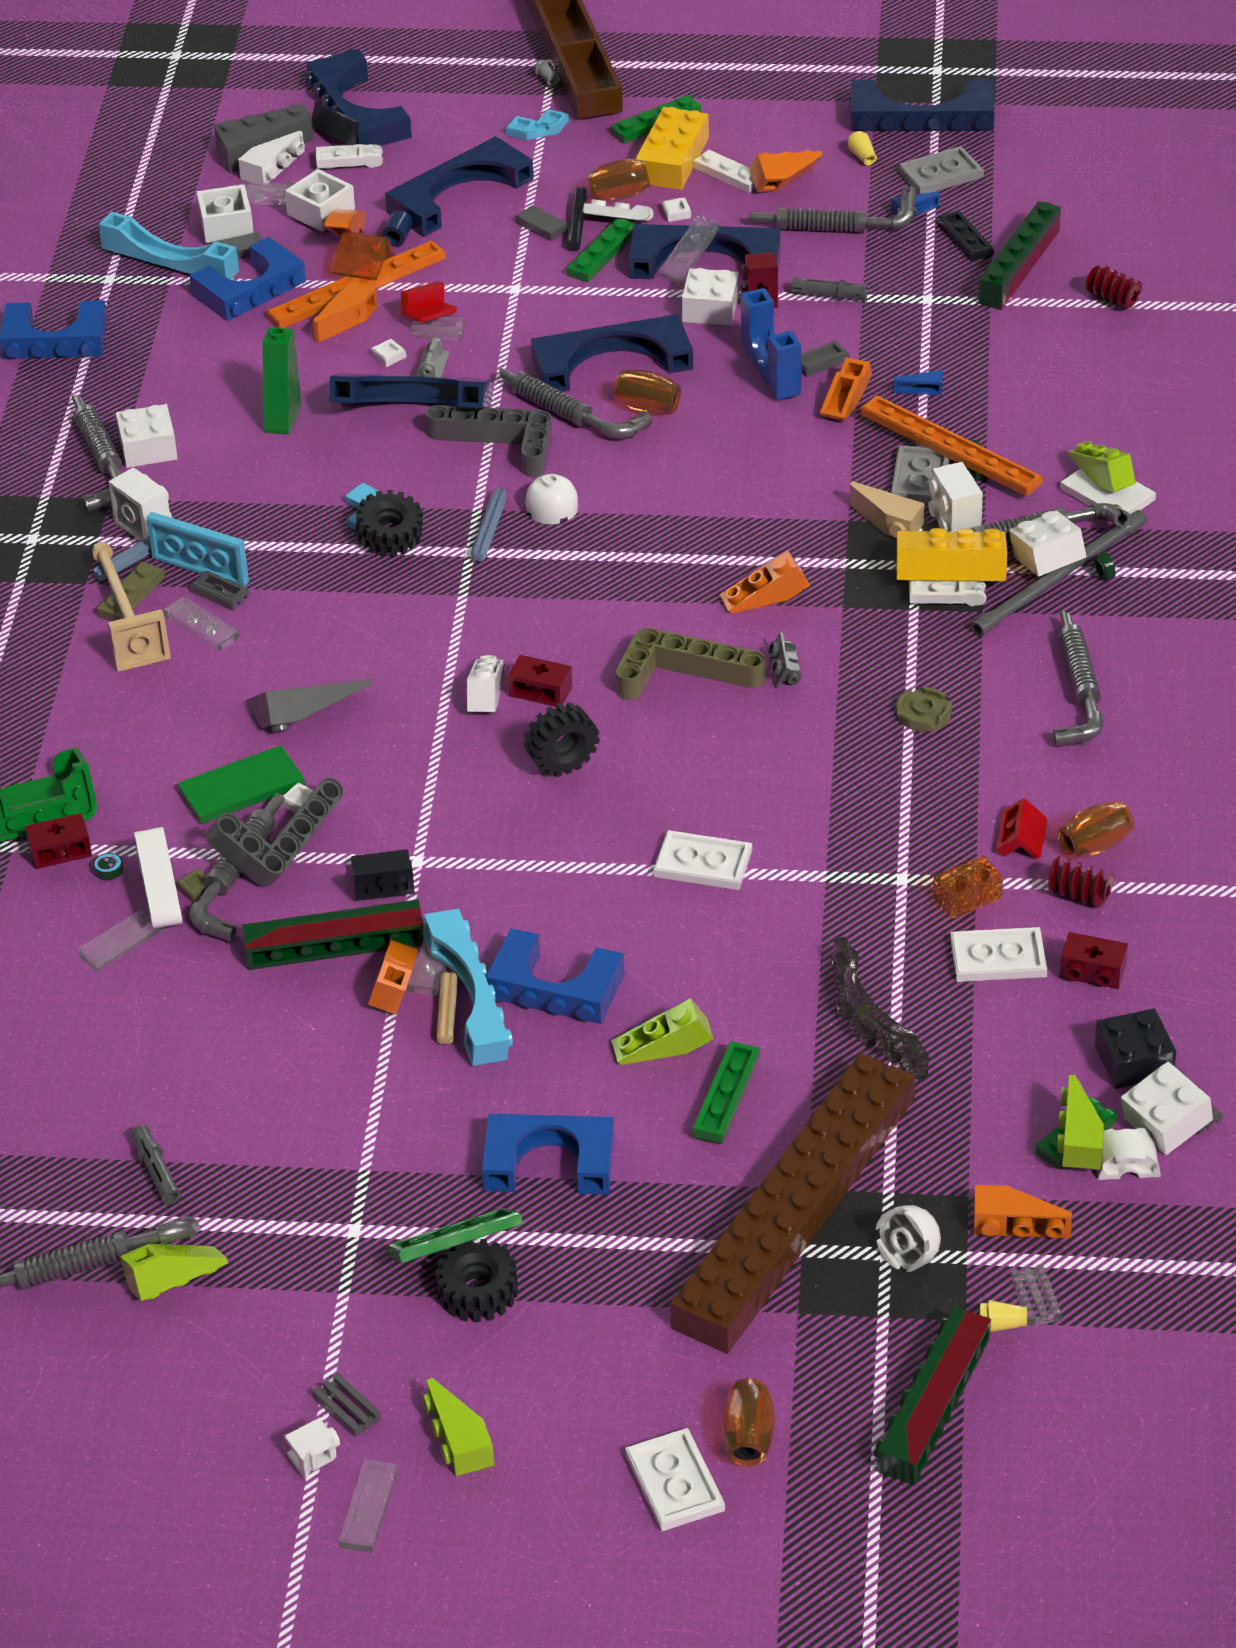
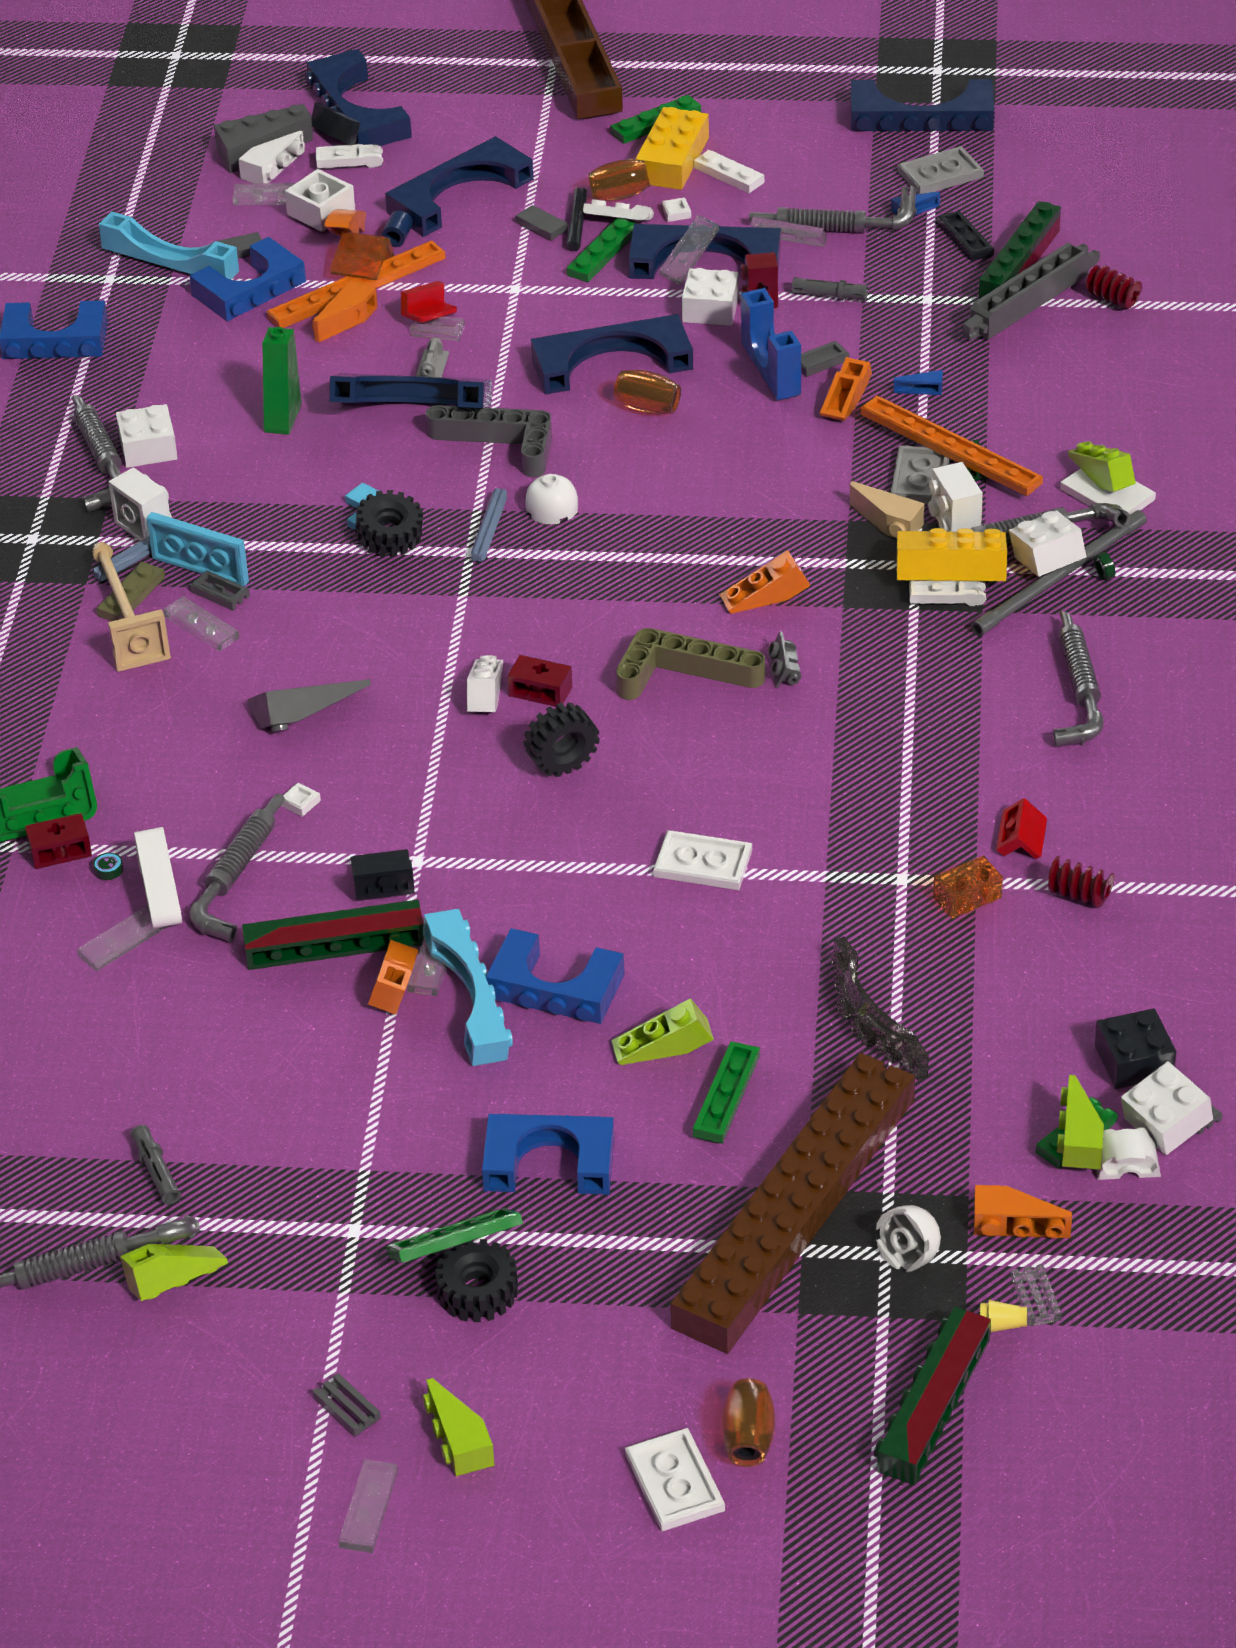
olive tile [176,868,206,903] -> none
green tile [177,745,305,824] -> none
white brick [196,185,254,243] -> none
dark grey beam [206,778,343,887] -> none
white window [285,1418,340,1481] -> none
white tile [371,339,406,367] -> none
tan axle [437,972,458,1045] -> none
flat silver piece [499,366,652,439] -> none
medium azure tile [506,109,569,140] -> none
light grey pin [534,60,560,87] -> none
orange slope [749,150,823,192] -> none
light yellow cone [847,131,877,166] -> none
olive tile [896,687,952,732] -> none
white tile [950,927,1047,982] -> none
clear orange piece [1058,801,1134,858] -> none
dark red brick [1059,932,1128,989] -> none
none -> clear tile [751,217,827,247]
none -> dark grey hinge [963,243,1101,340]

